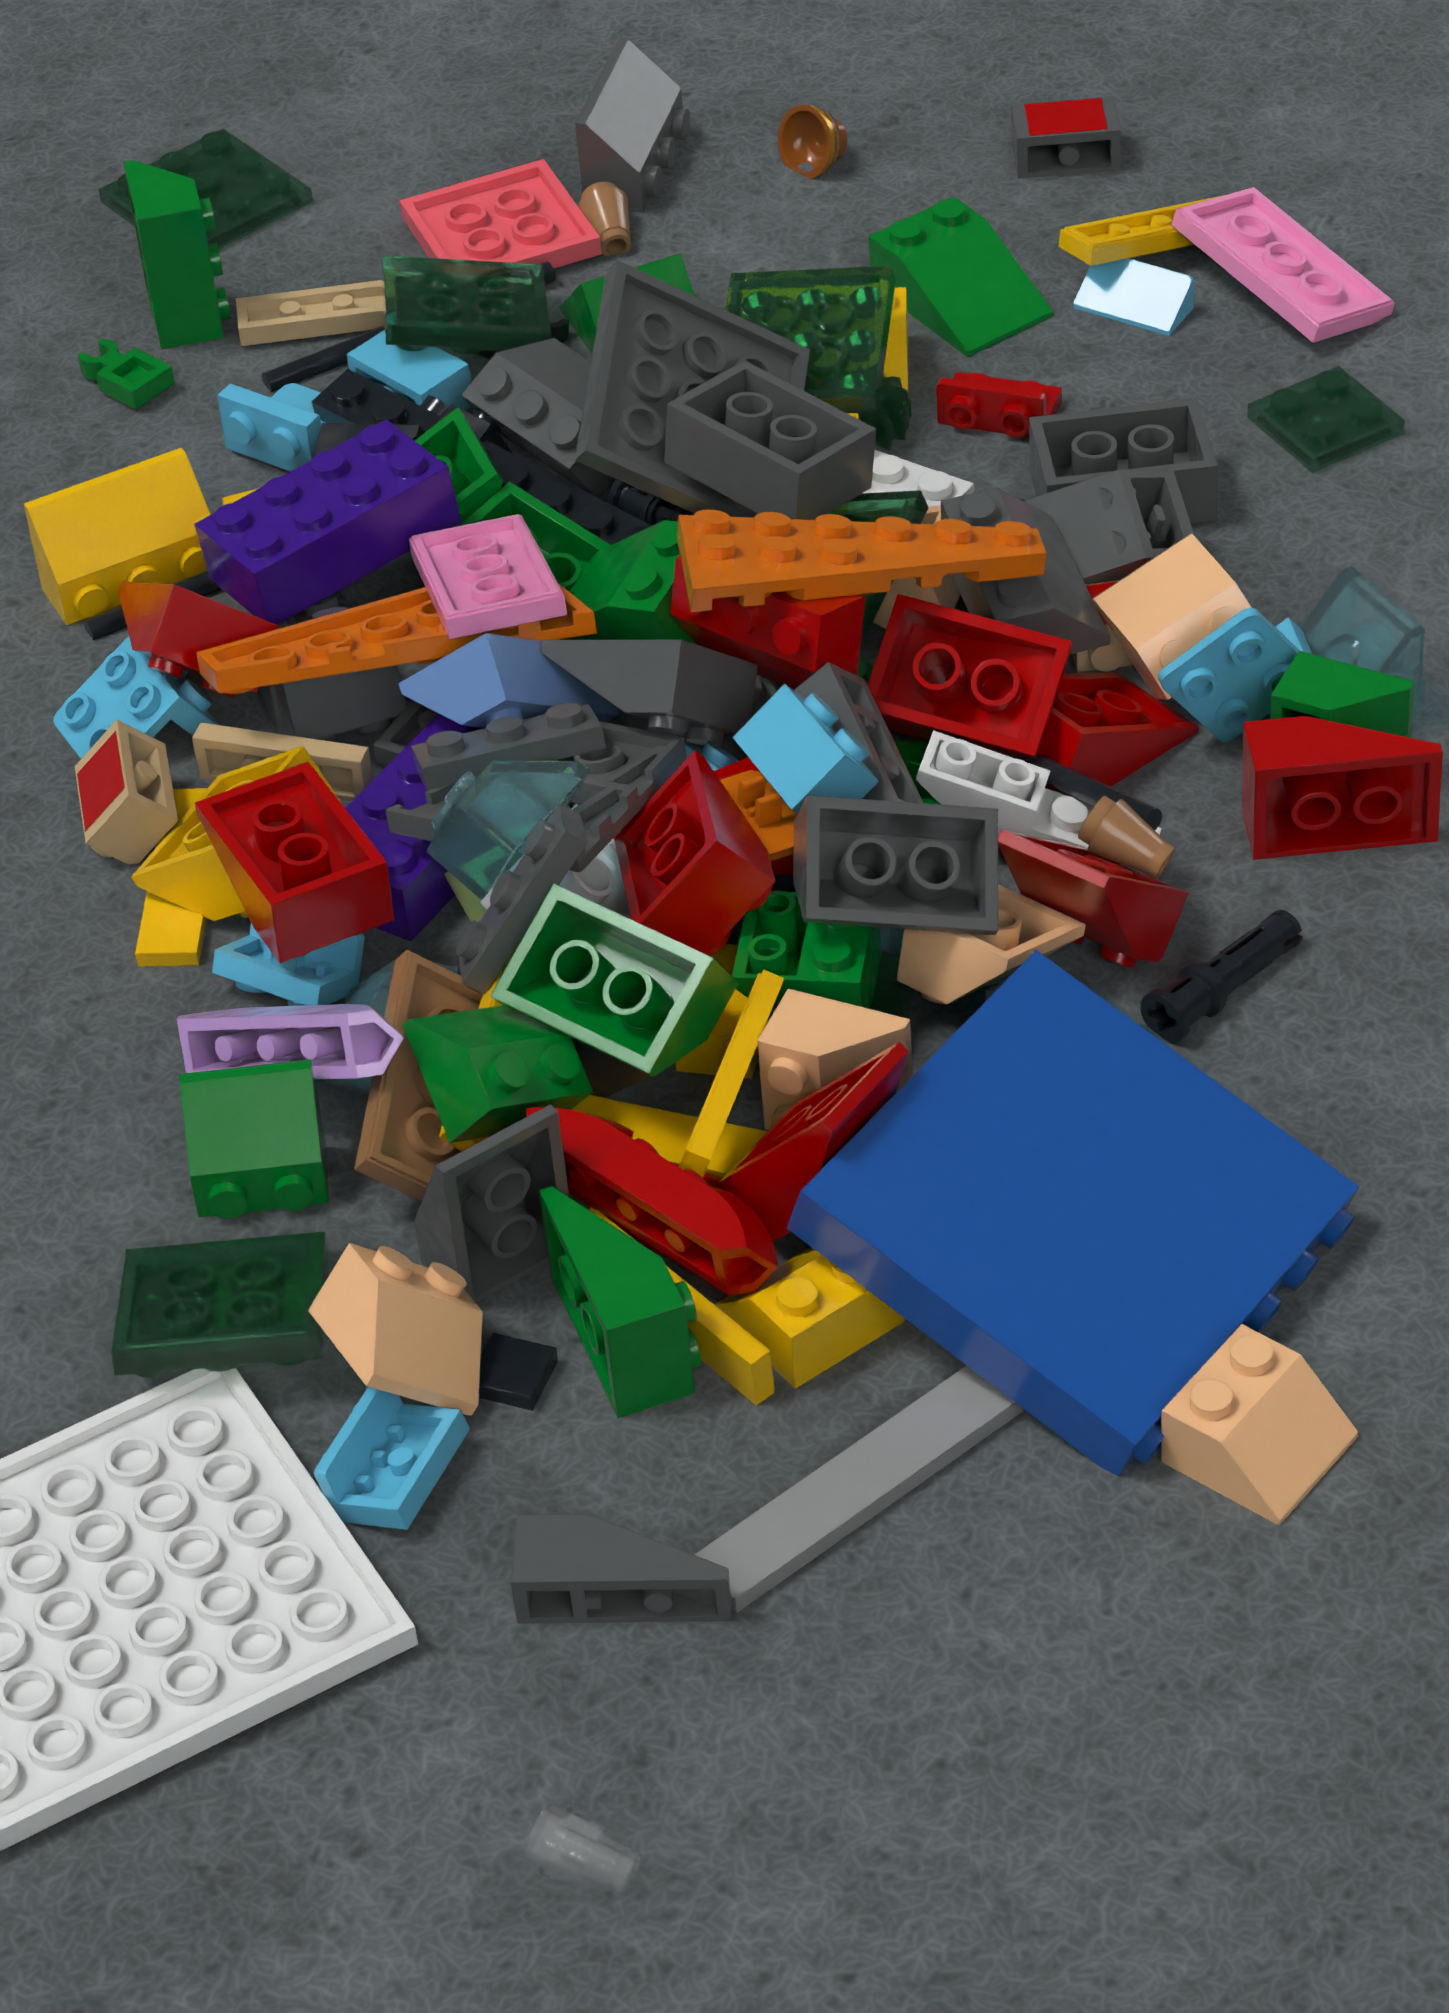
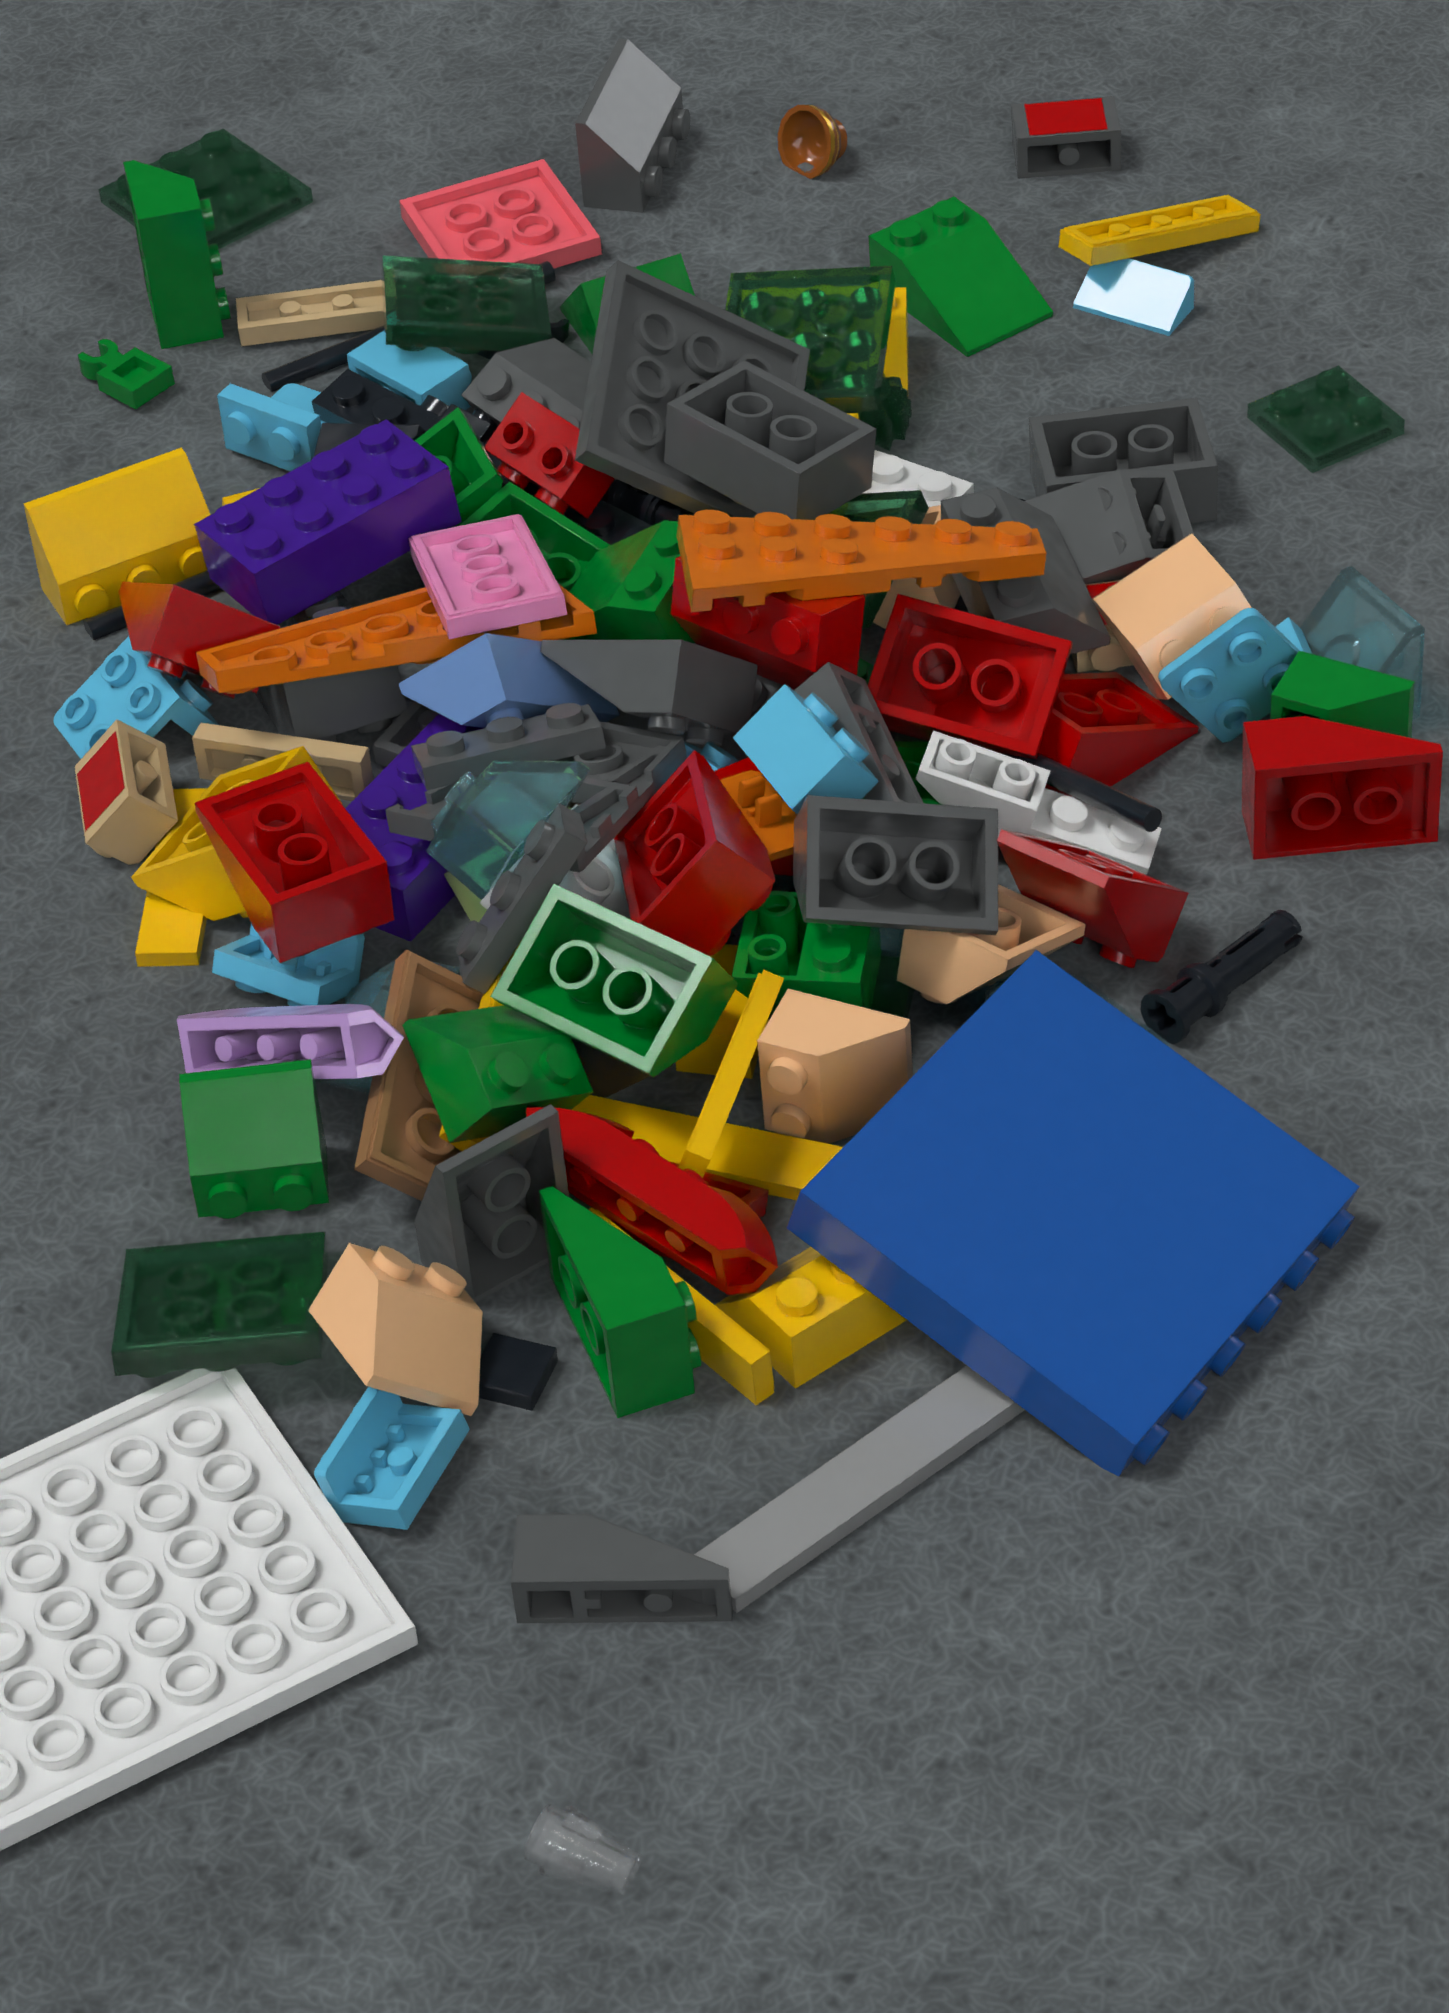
medium nougat cone [578,182,632,256] -> none
red slope [719,1041,909,1242] -> none
red bracket [936,372,1062,438] -> none
medium nougat cone [1078,796,1176,880] -> none
light nougat slope [1161,1324,1358,1526] -> none
bright pink tile [1172,187,1395,343] -> none
none -> red brick [484,392,615,519]

